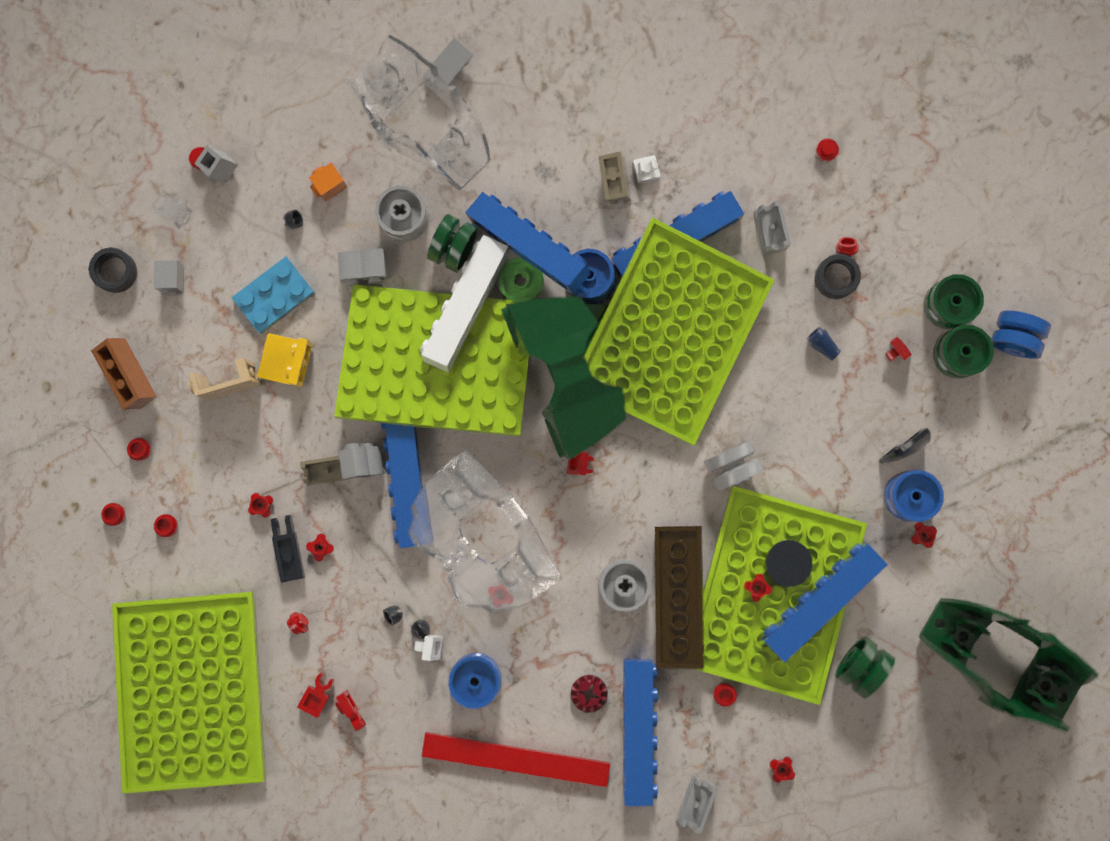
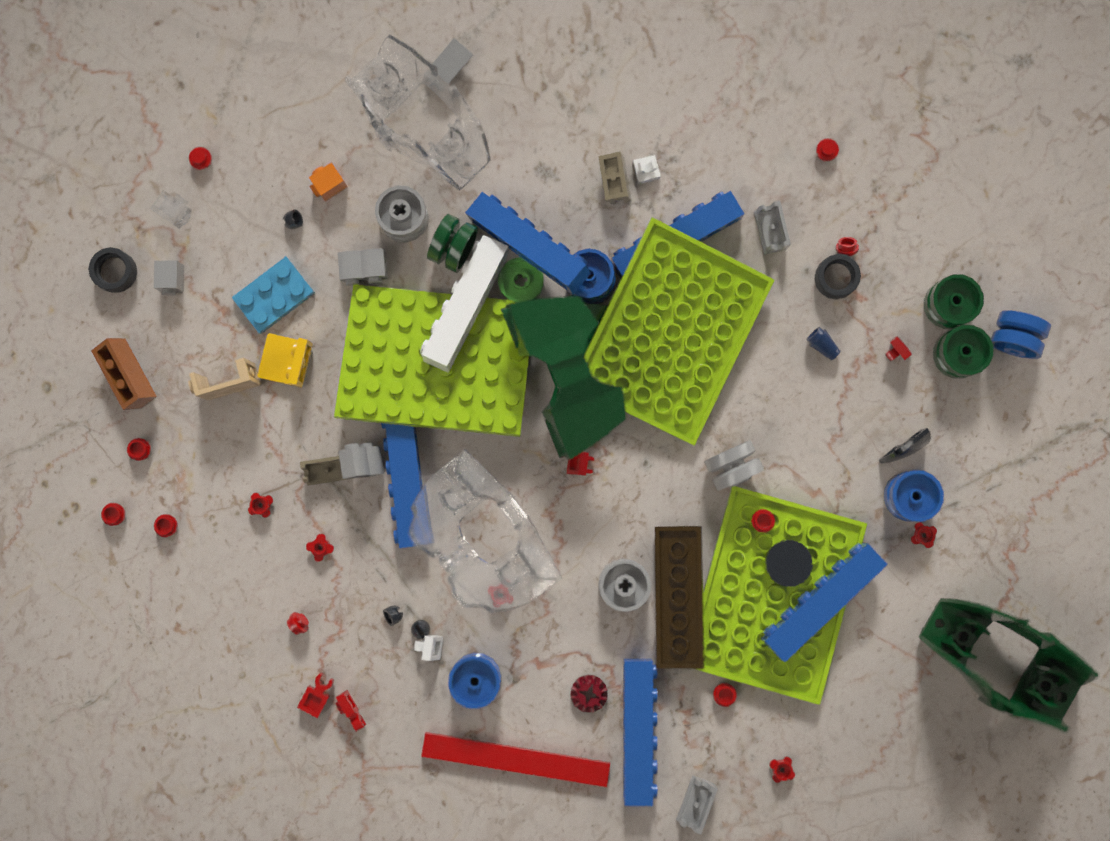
lime plate [112,591,266,794] -> none
light grey brick [195,145,238,183] -> none
black hinge [271,514,305,583] -> none
red plate [744,574,772,602] -> none
dark green wheel [835,636,895,699] -> none
none -> red plate [751,509,775,533]

